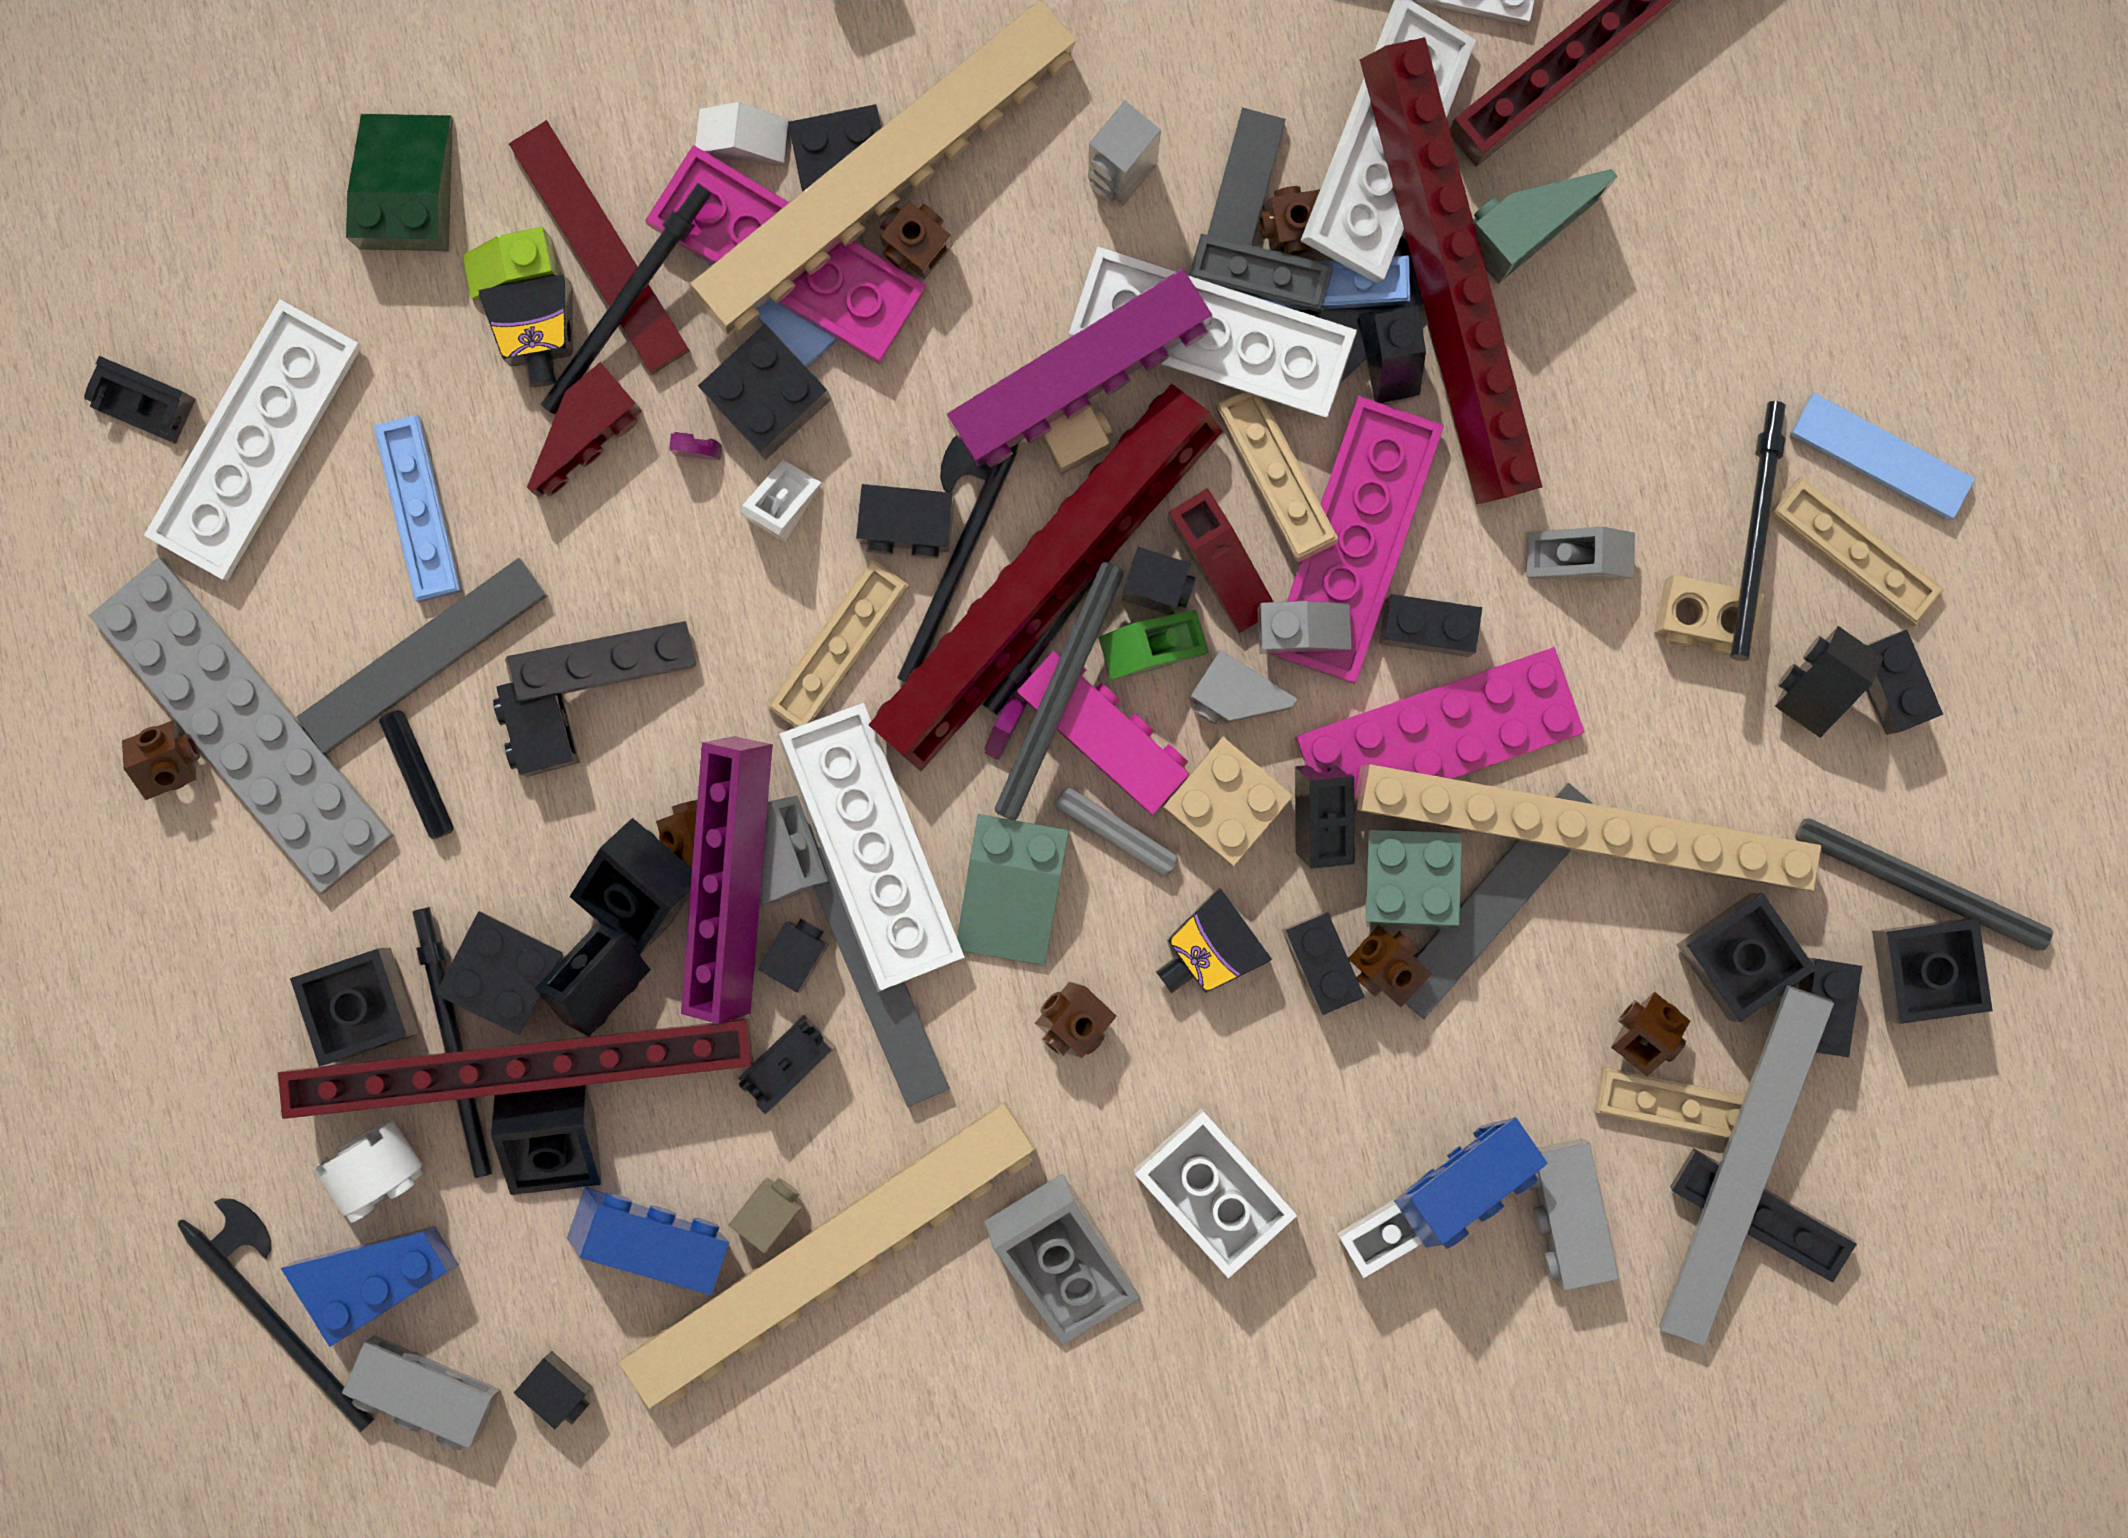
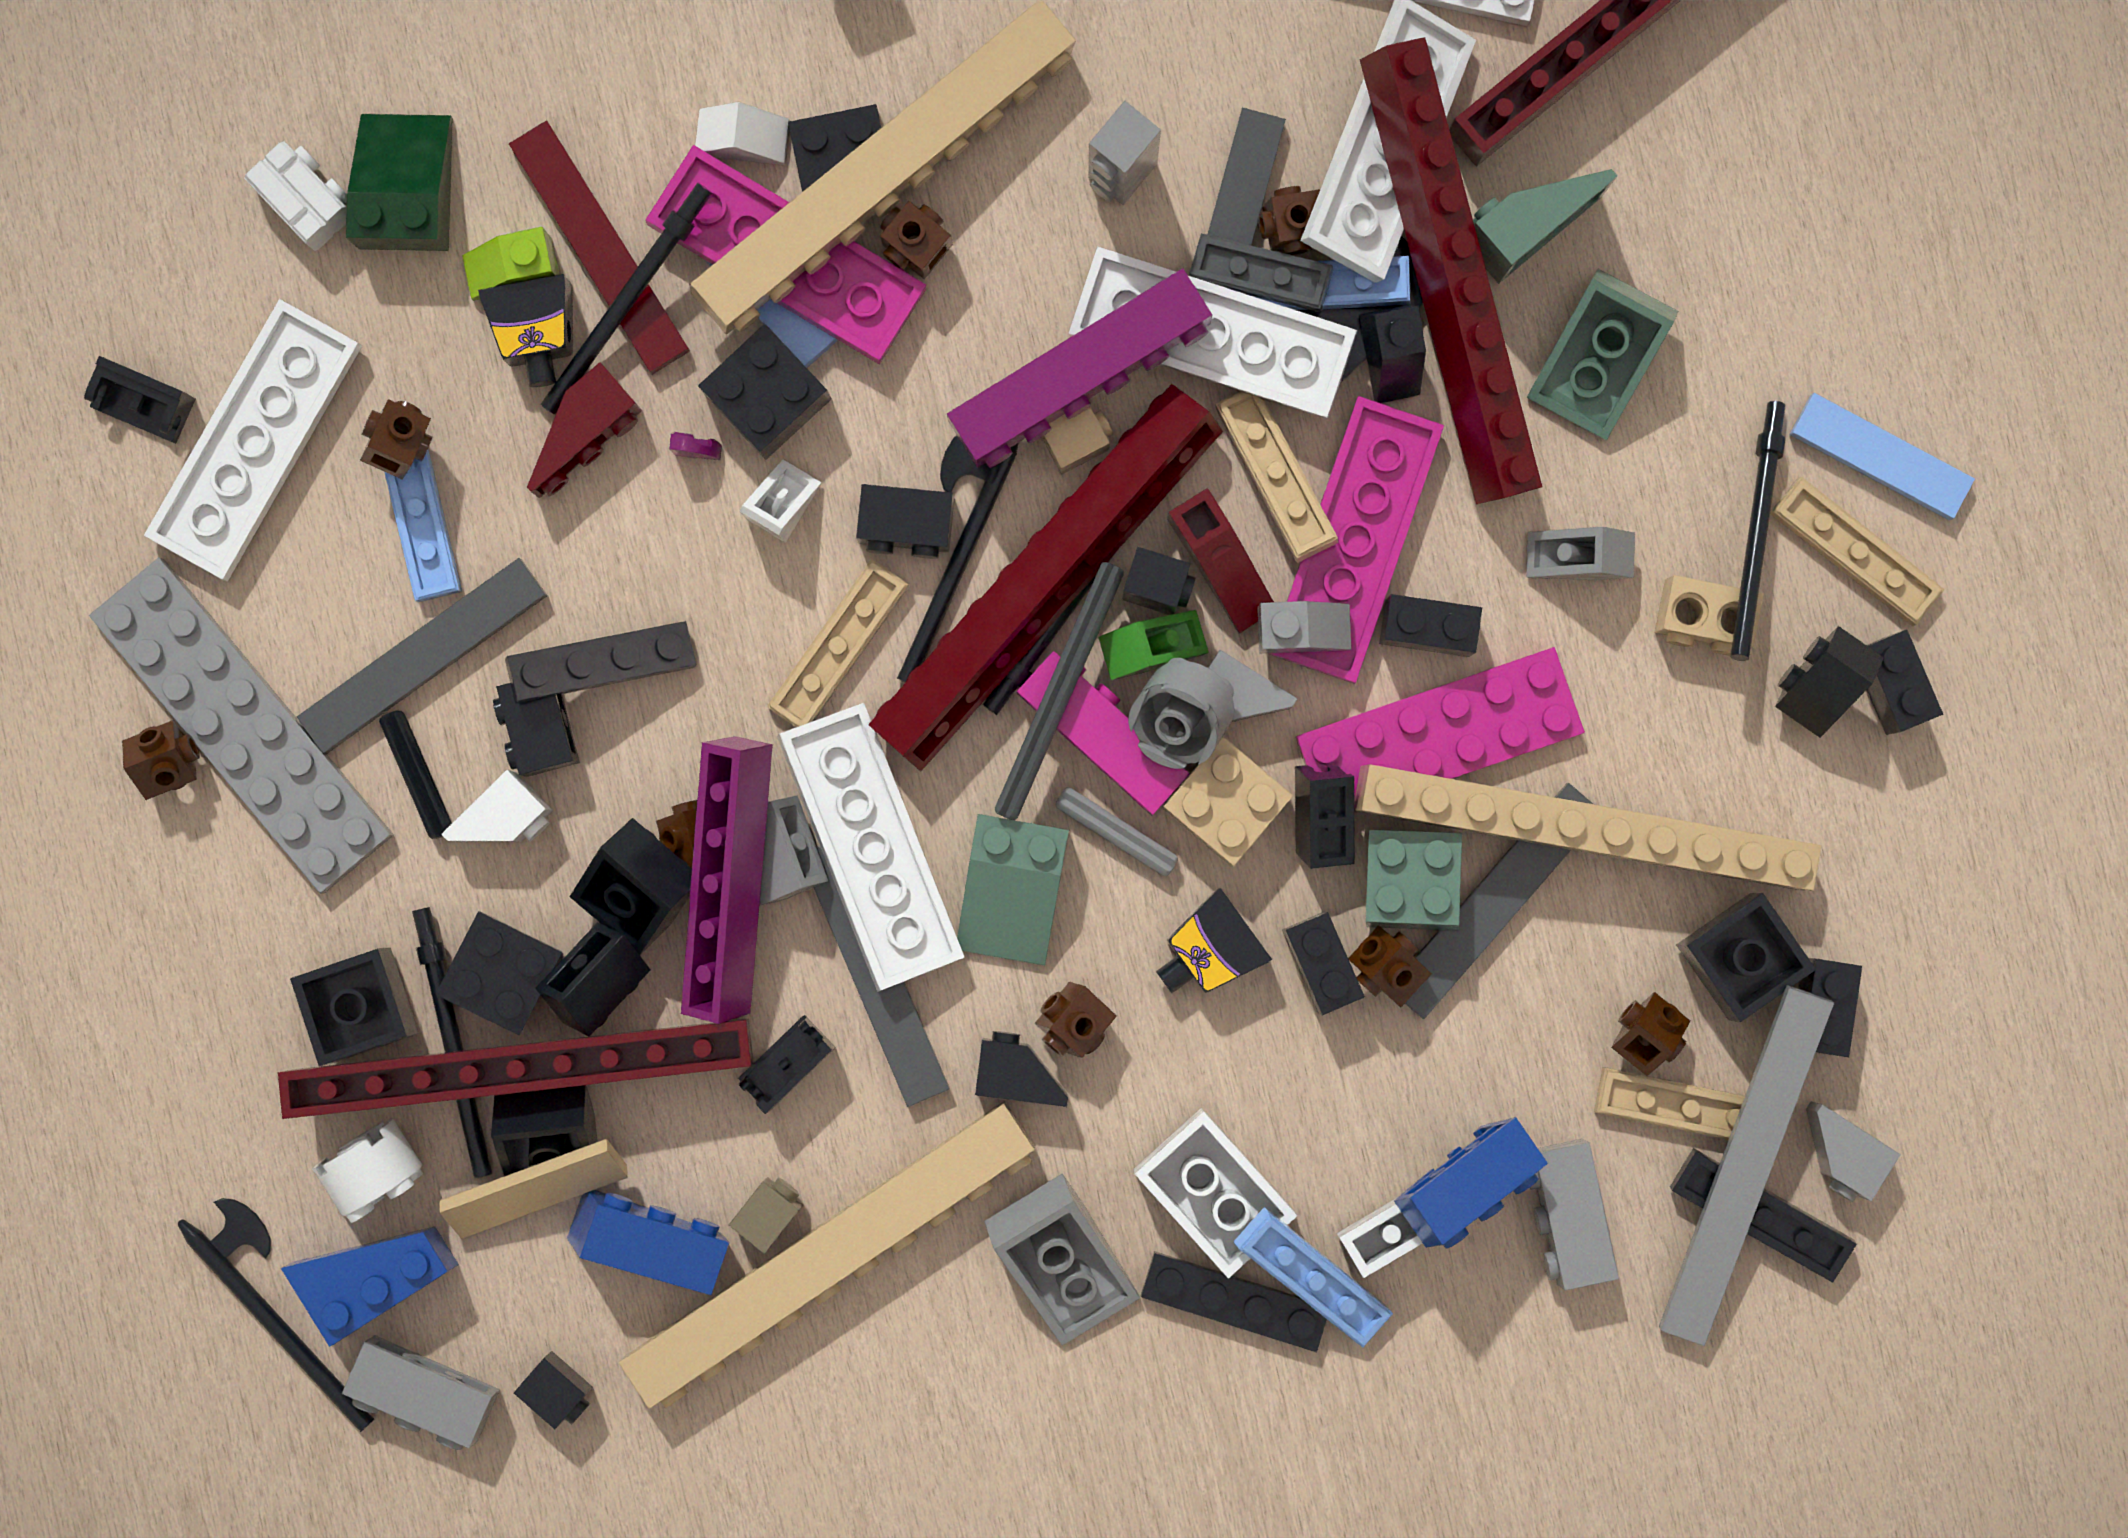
black brick [758,918,829,993] -> none
magenta tile [984,696,1027,760] -> none
dark grey axle [1795,818,2053,950] -> none
black brick [1872,918,1993,1024] -> none
none -> white brick [244,141,347,251]
none -> reddish brown brick [360,399,433,480]
none -> tan tile [439,1139,628,1239]
none -> white slope [441,770,553,842]
none -> black slope [975,1031,1068,1107]
none -> light grey brick [1128,658,1234,769]
none -> black plate [1141,1251,1327,1352]
none -> light blue tile [1234,1207,1393,1348]
none -> sand green slope [1527,268,1679,440]
none -> light grey slope [1806,1101,1901,1202]

